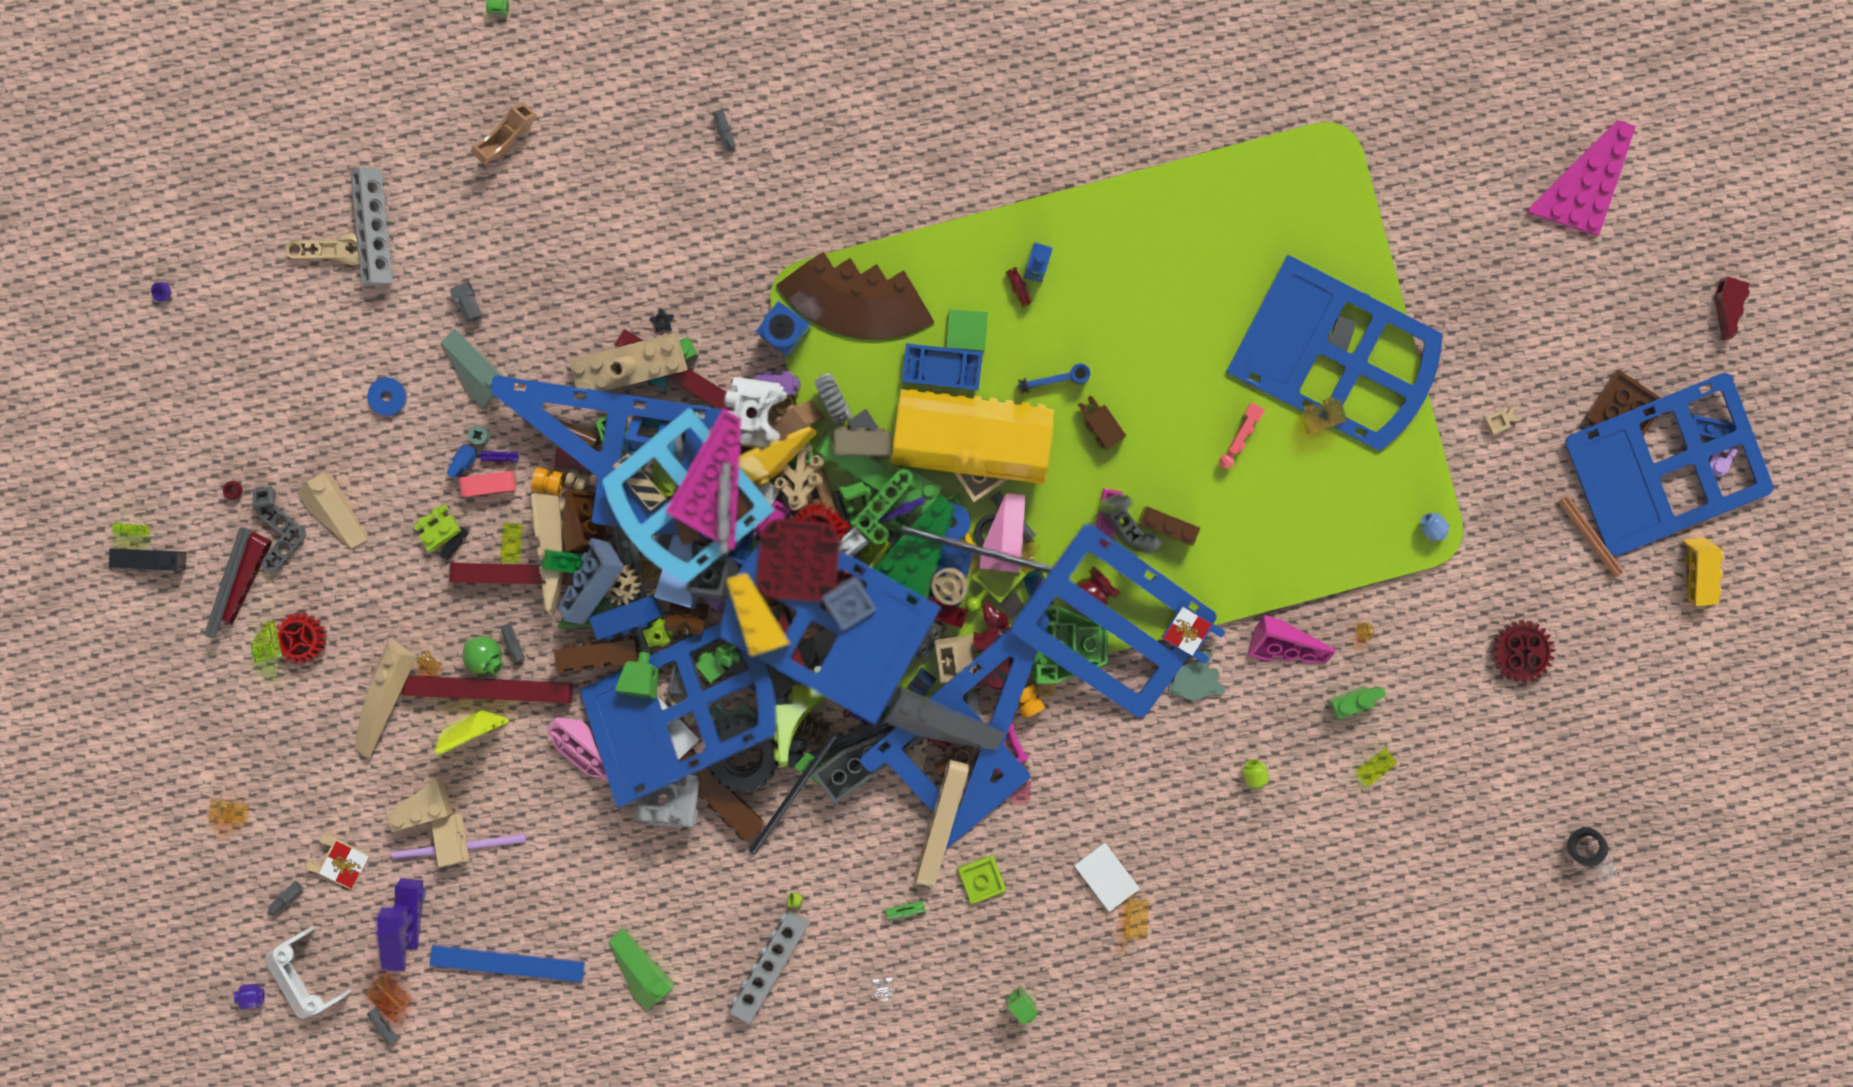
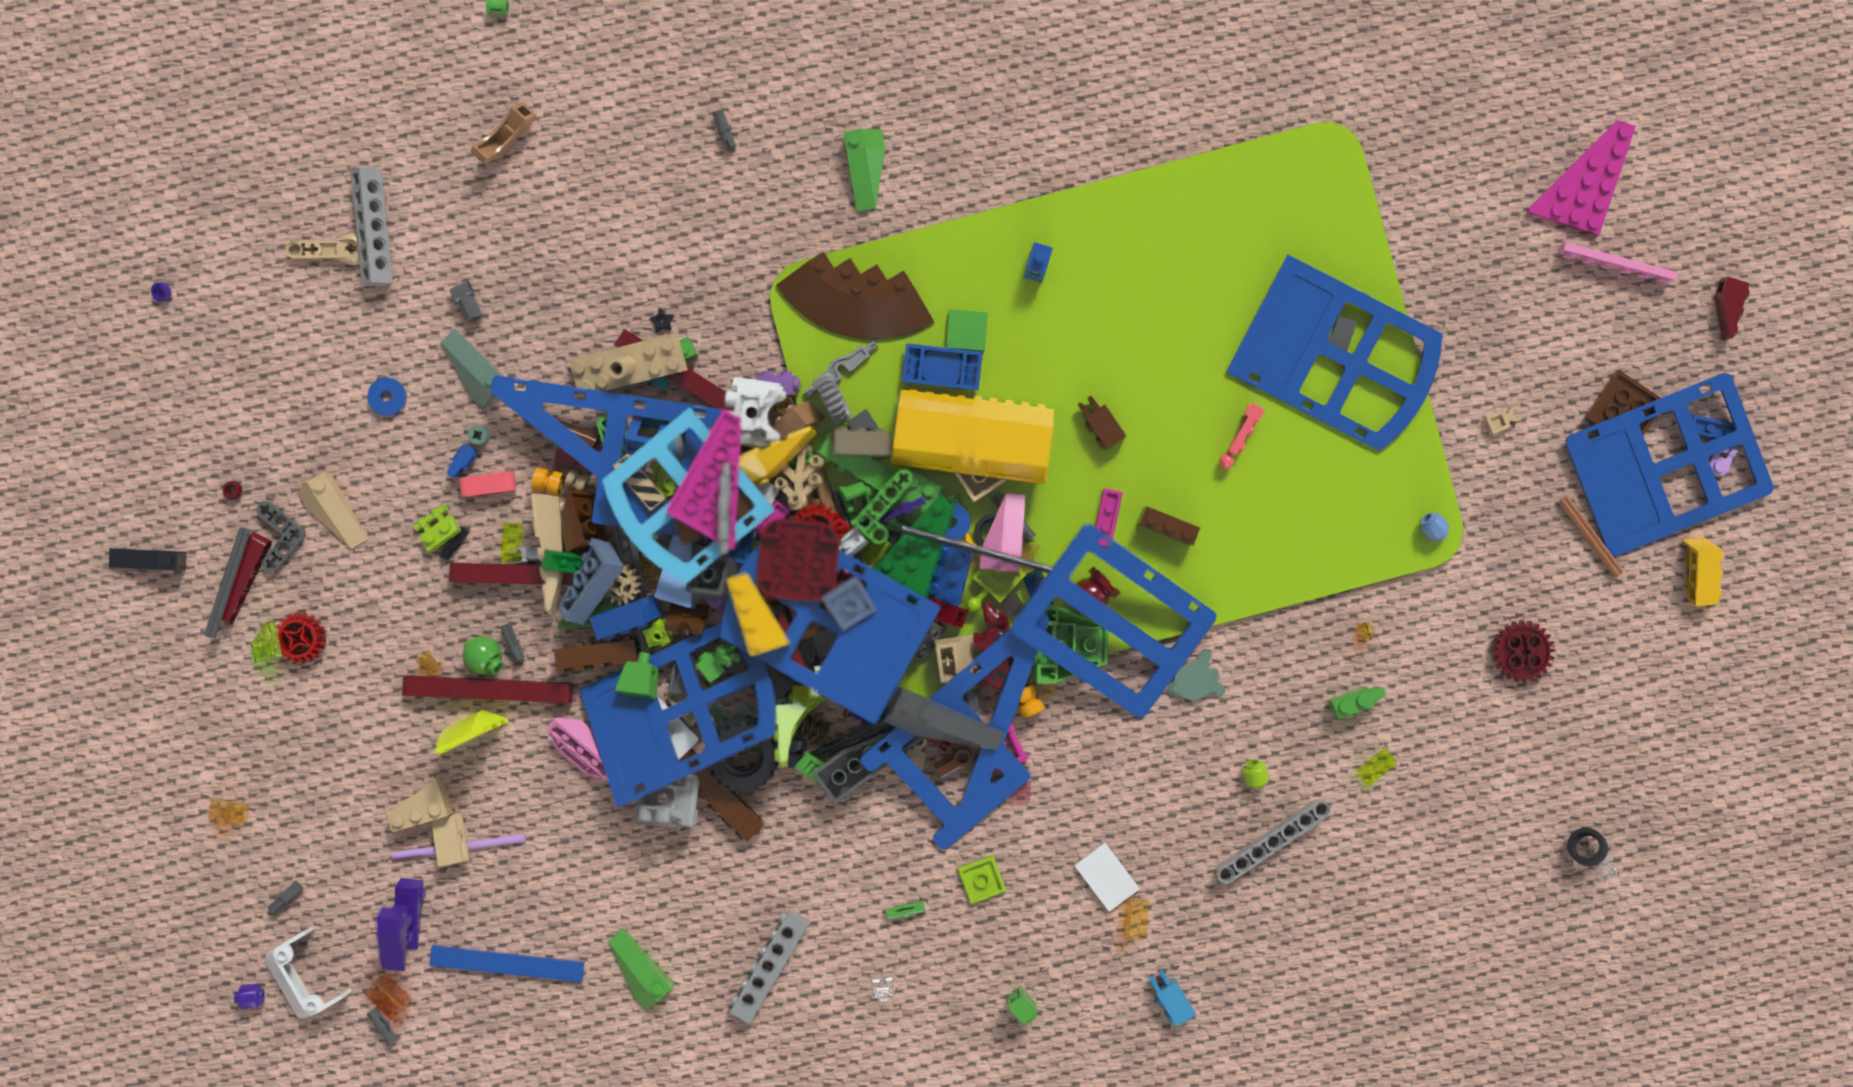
clear neon green beam [112,523,150,535] -> none
dark grey slope [252,487,276,509] -> none
flag [305,832,370,890] -> none
tan wedge [354,638,417,758] -> none
dark purple axle [480,451,519,462] -> none
black piece [749,732,838,855] -> none
blue piece [755,301,811,358] -> none
lime hinge [787,892,803,909] -> none
dark blue slope [908,668,936,696] -> none
tan beam [914,760,969,888] -> none
tan wheel [932,568,968,605] -> none
dark red pin [1005,267,1033,307] -> none
blue piece [1018,363,1090,394] -> none
dark grey connector [1099,495,1161,553] -> none
flag [1161,605,1225,664] -> none
dark pink wedge [1248,615,1335,664] -> none
clear yellow brick [1300,397,1348,434] -> none
none -> light grey piece [509,545,541,564]
none -> light grey piece [804,340,878,397]
none -> bright green wedge [844,129,885,212]
none -> dark azure hinge [1149,970,1196,1027]
none -> light grey beam [1215,799,1330,884]
none -> bright pink plate [1558,242,1678,284]

